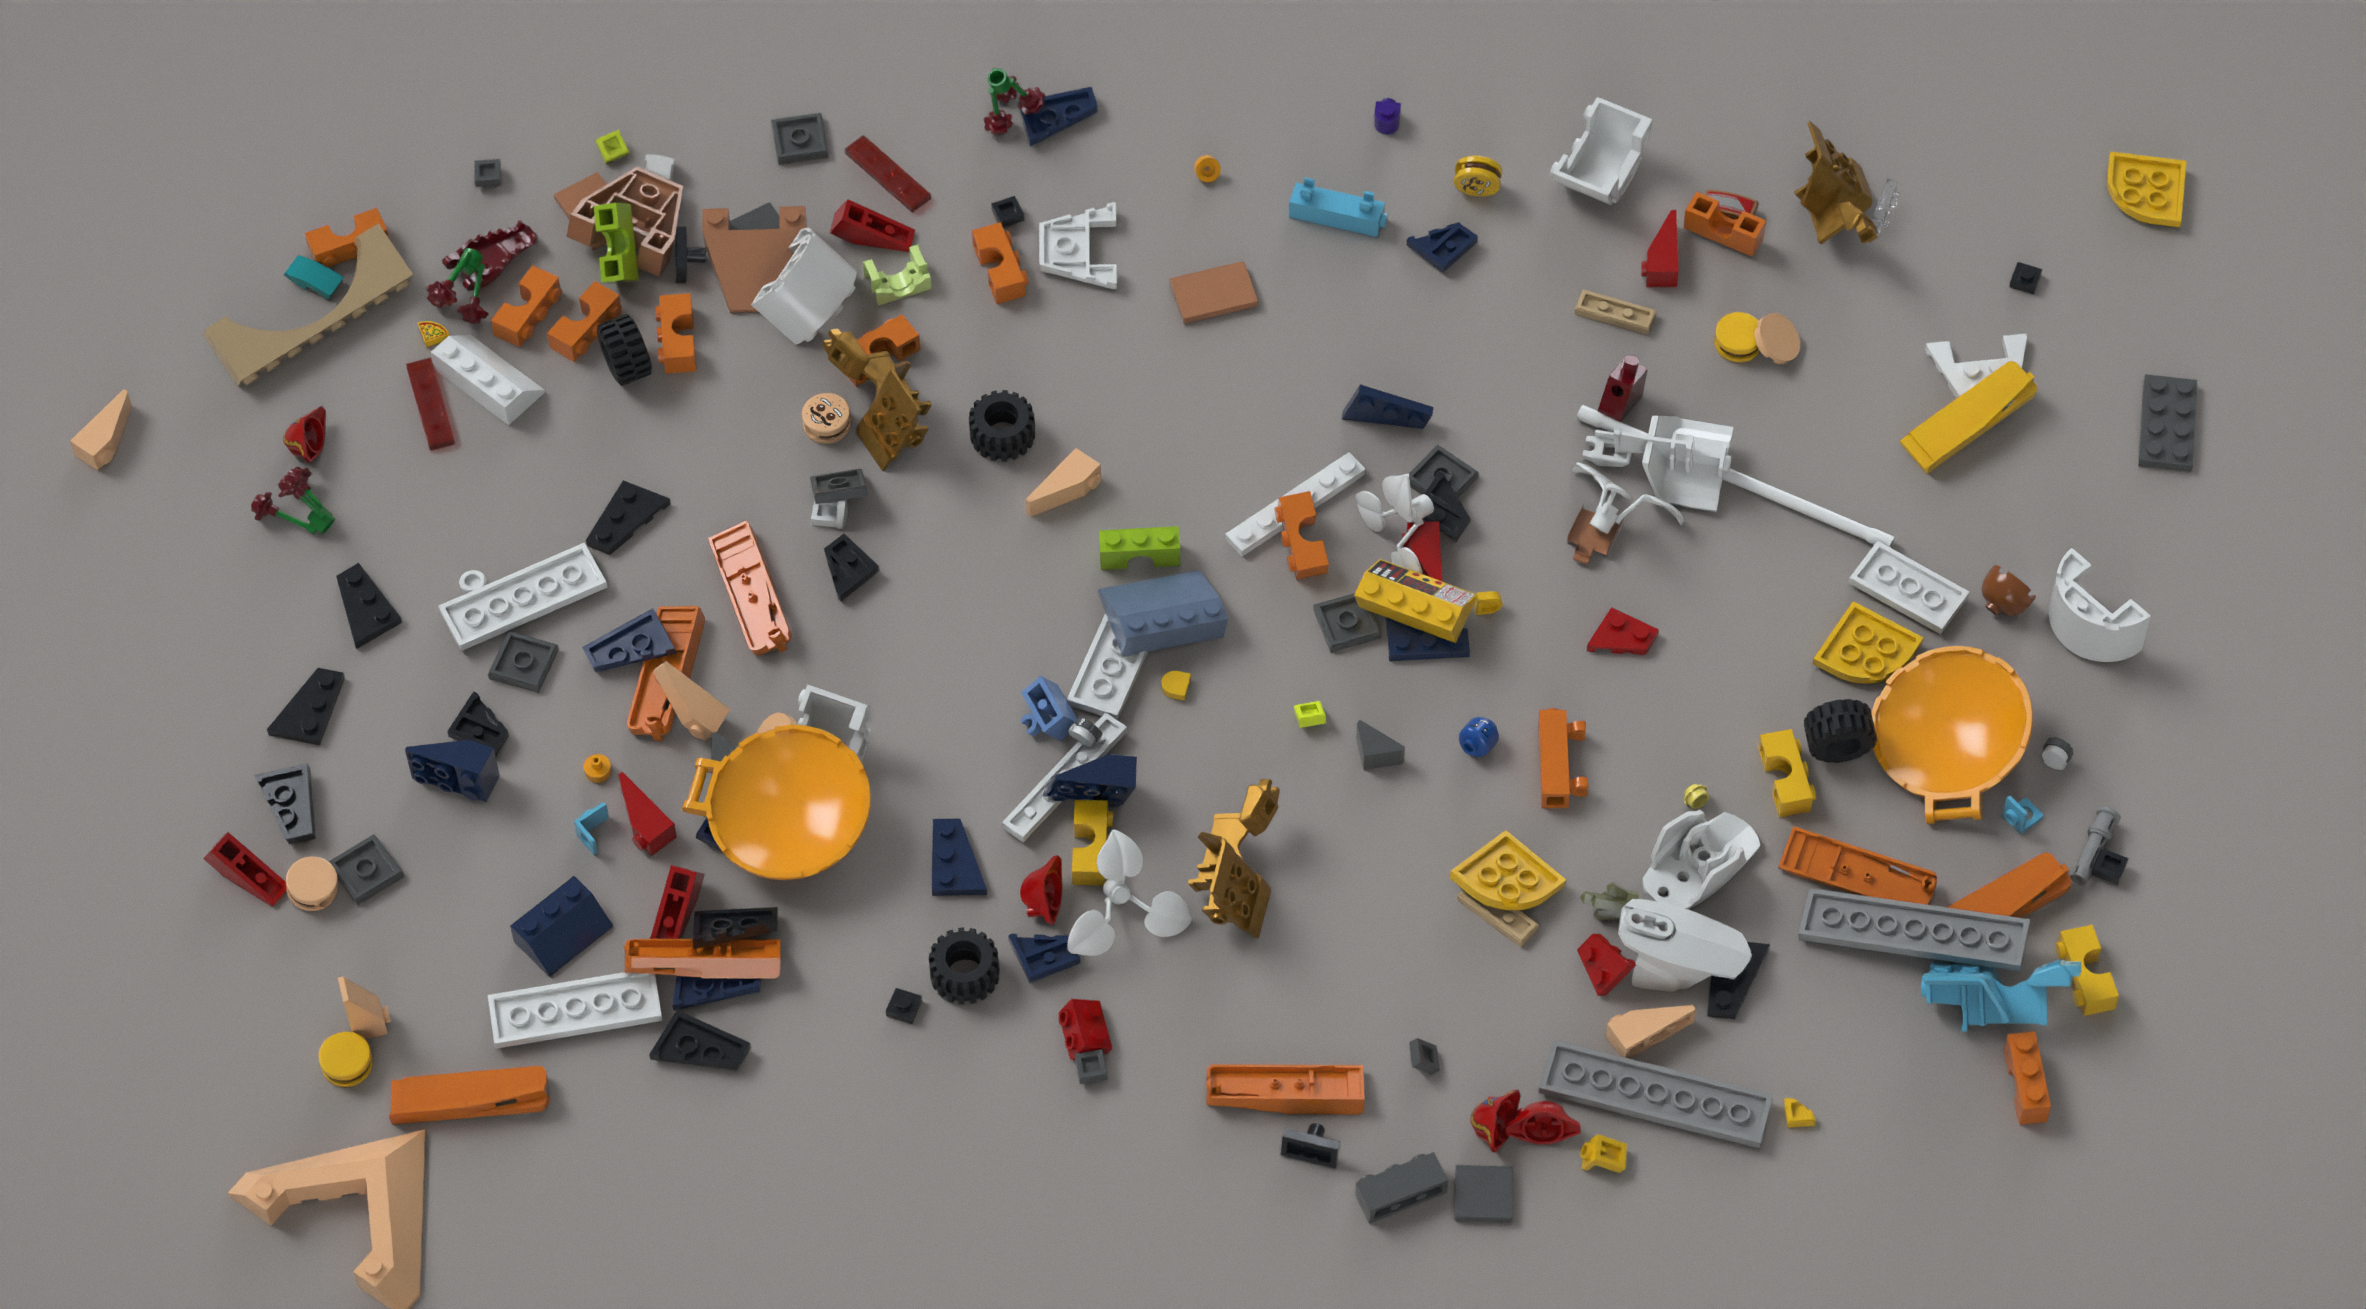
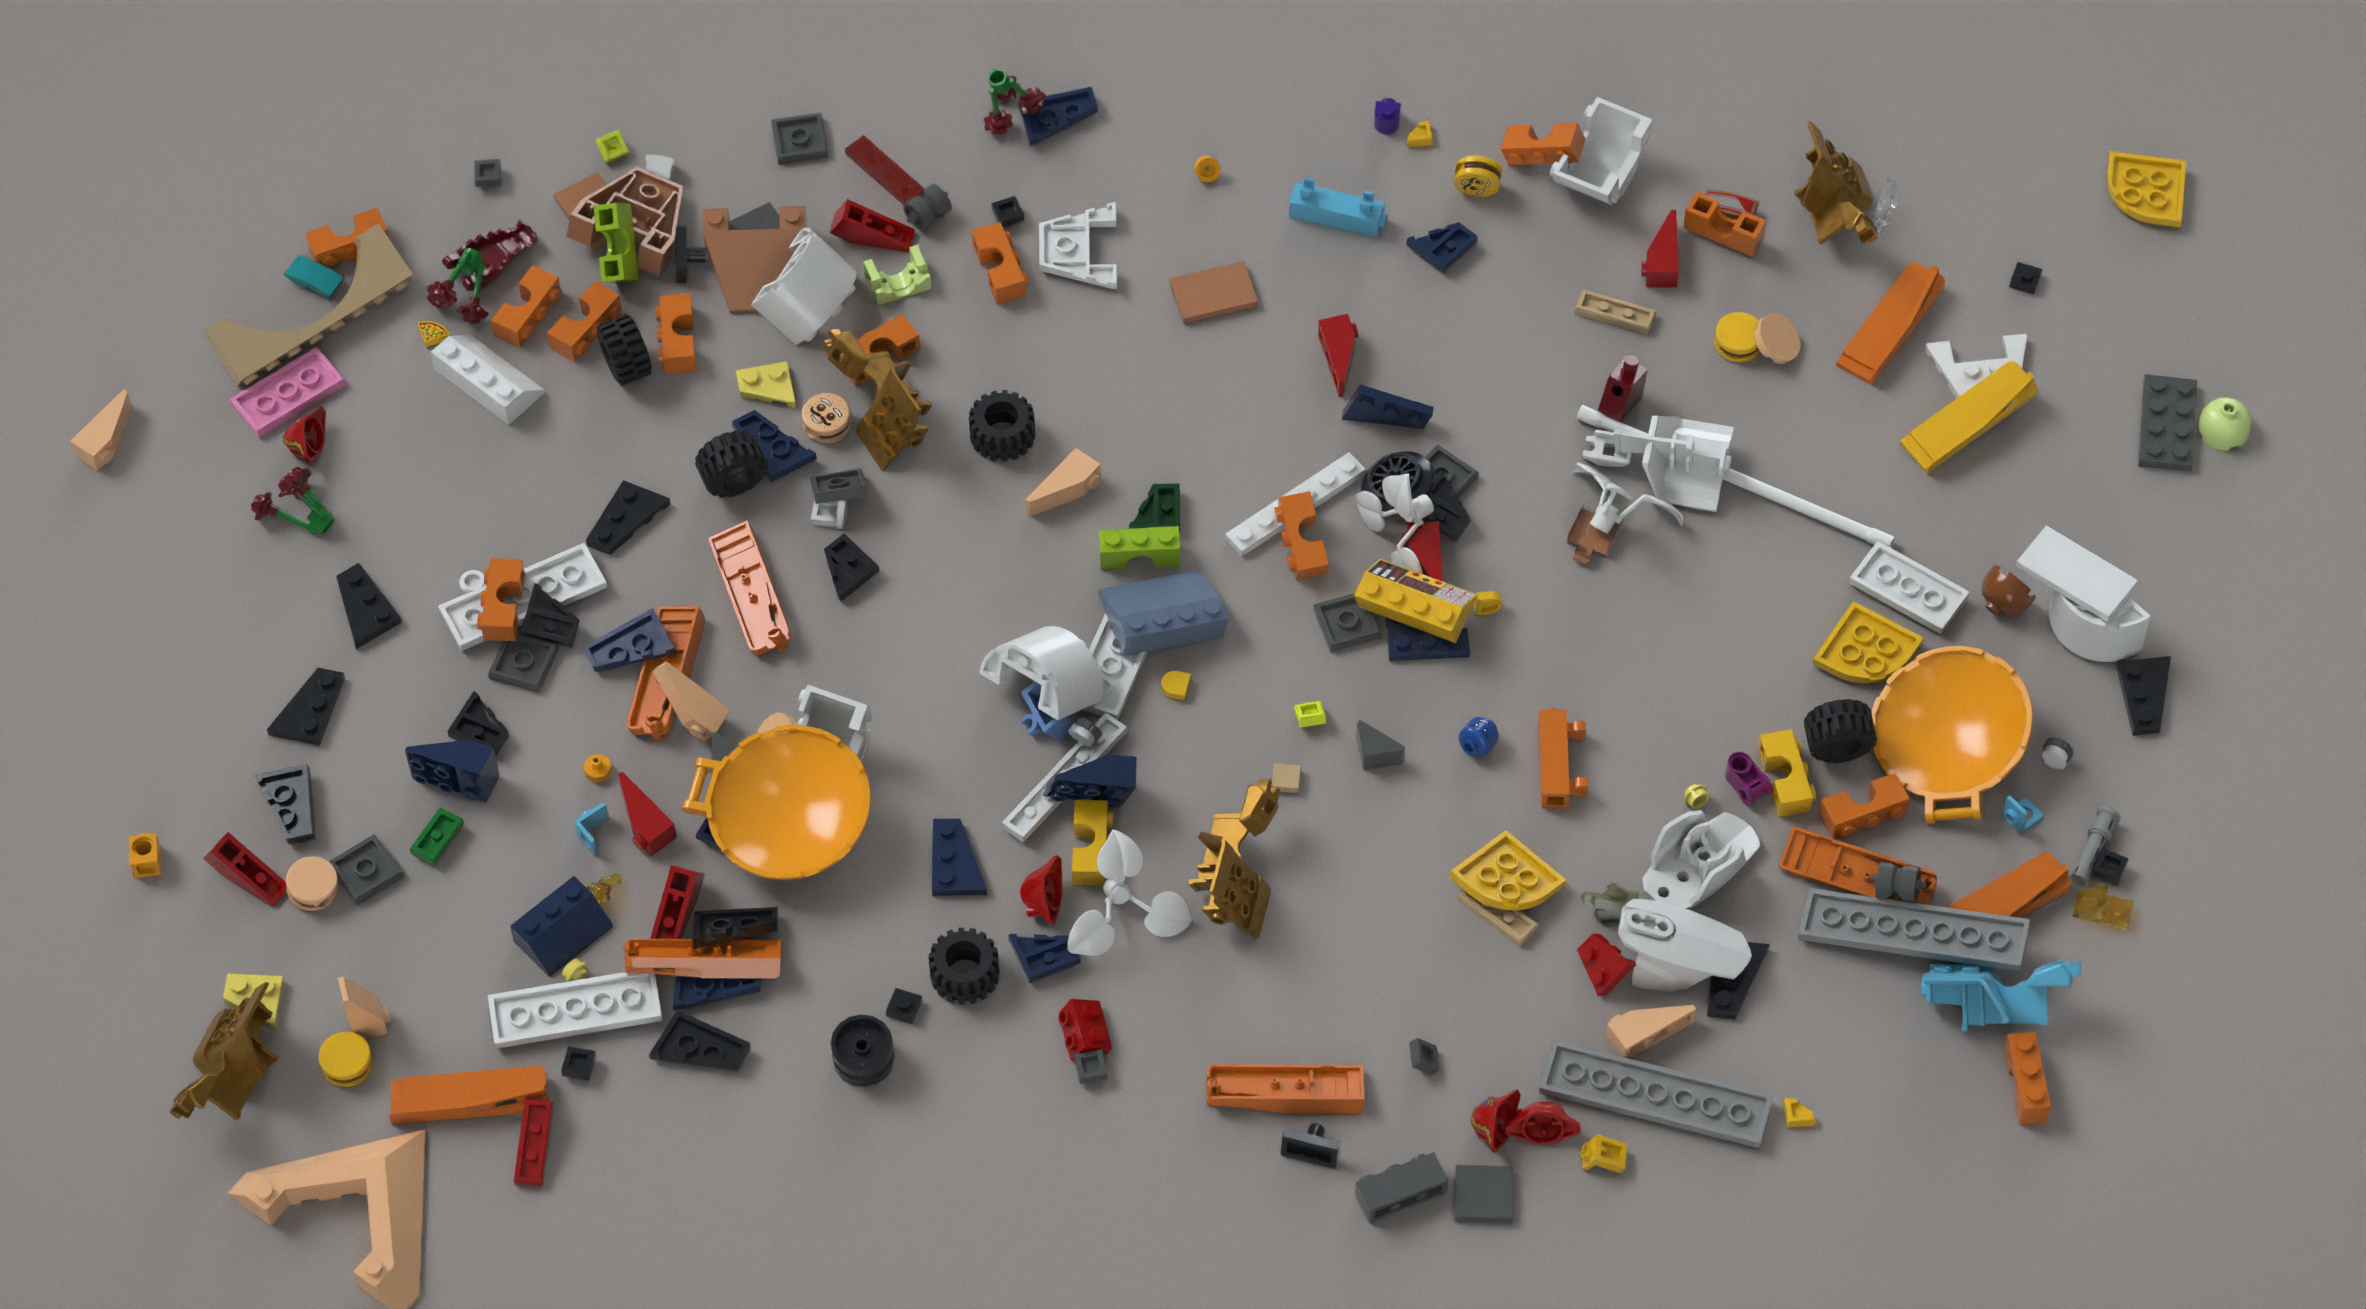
clear red tile [406,358,455,451] -> none
red wing [1587,607,1659,655] -> none
yellow arch [2055,924,2119,1016] -> none
none -> light orange brick [129,833,162,878]
none -> pearl gold piece [169,982,279,1120]
none -> light yellow wing [223,973,284,1029]
none -> bright pink tile [229,347,346,438]
none -> green plate [410,807,464,865]
none -> orange arch [477,558,525,641]
none -> red tile [513,1099,554,1187]
none -> black wing [520,583,580,648]
none -> black plate [561,1046,596,1081]
none -> light yellow plate [562,958,588,982]
none -> clear yellow plate [586,873,621,903]
none -> black tyre [695,430,768,498]
none -> dark blue wing [732,410,817,482]
none -> light yellow wing [735,361,796,408]
none -> black wheel [830,1014,895,1087]
none -> dark grey wheel [903,184,952,231]
none -> white cylinder [979,626,1103,720]
none -> dark green wing [1129,483,1180,533]
none -> tan tile [1271,763,1301,793]
none -> red slope [1318,314,1359,397]
none -> black piece [1361,451,1434,511]
none -> yellow tile [1407,120,1433,148]
none -> orange arch [1500,123,1586,165]
none -> magenta piece [1725,752,1773,806]
none -> orange arch [1819,773,1910,839]
none -> orange piece [1836,262,1945,385]
none -> dark grey wheel [1870,862,1926,902]
none -> white tile [2016,525,2138,621]
none -> clear yellow slope [2073,884,2134,929]
none -> black wing [2116,656,2171,736]
none -> yellowish green cylinder [2197,397,2252,451]

